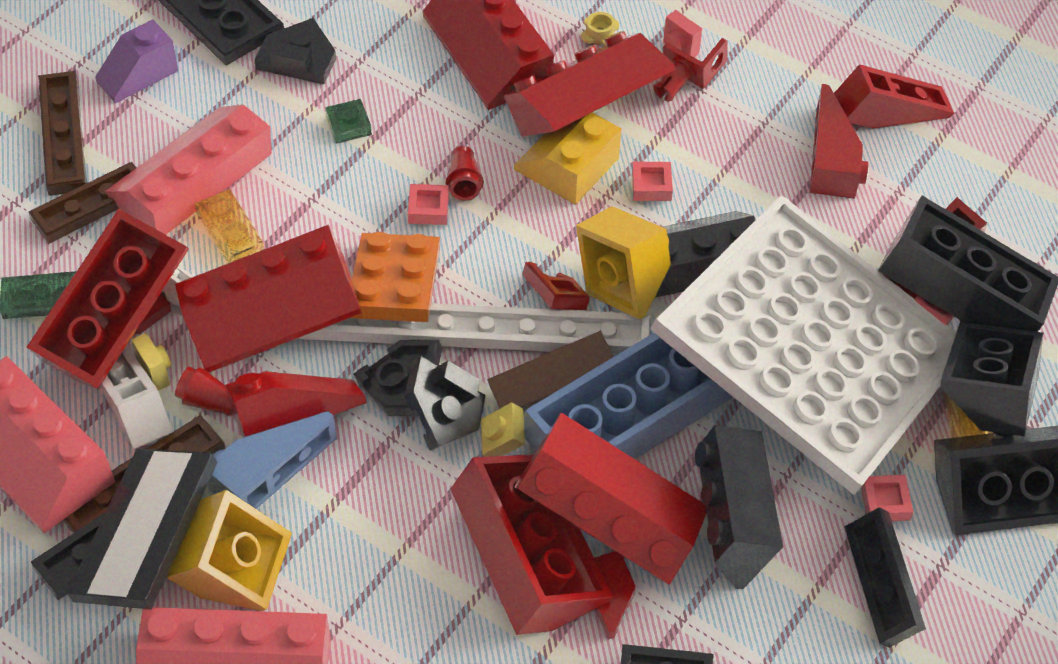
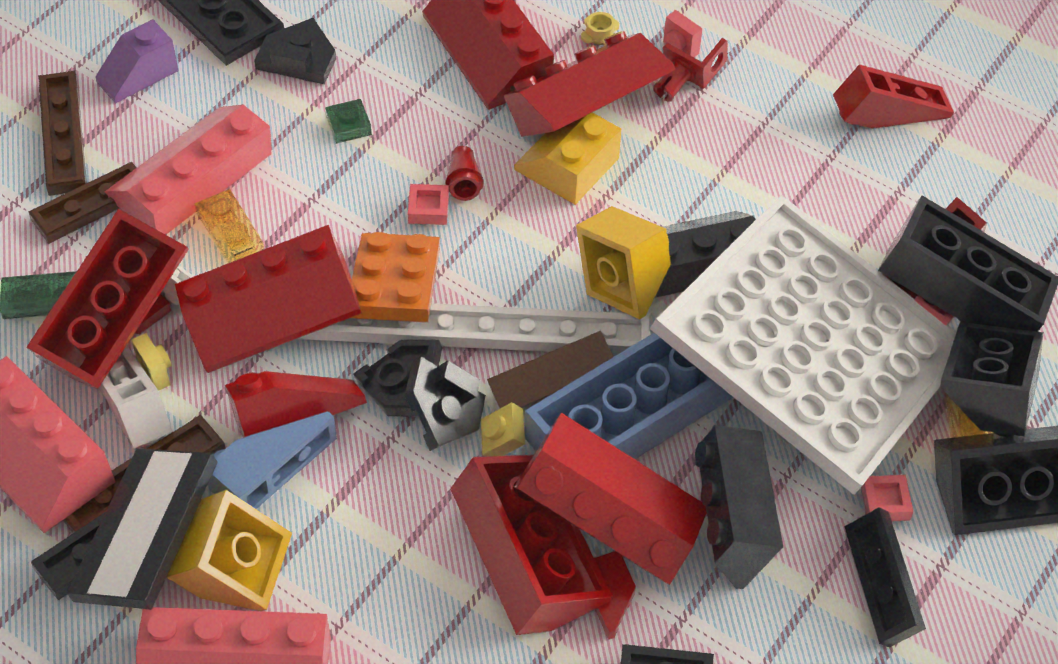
red cone [174,366,233,417] -> none
red tile [522,262,590,310] -> none
coral plate [632,161,673,201] -> none
red slope [809,84,869,199] -> none

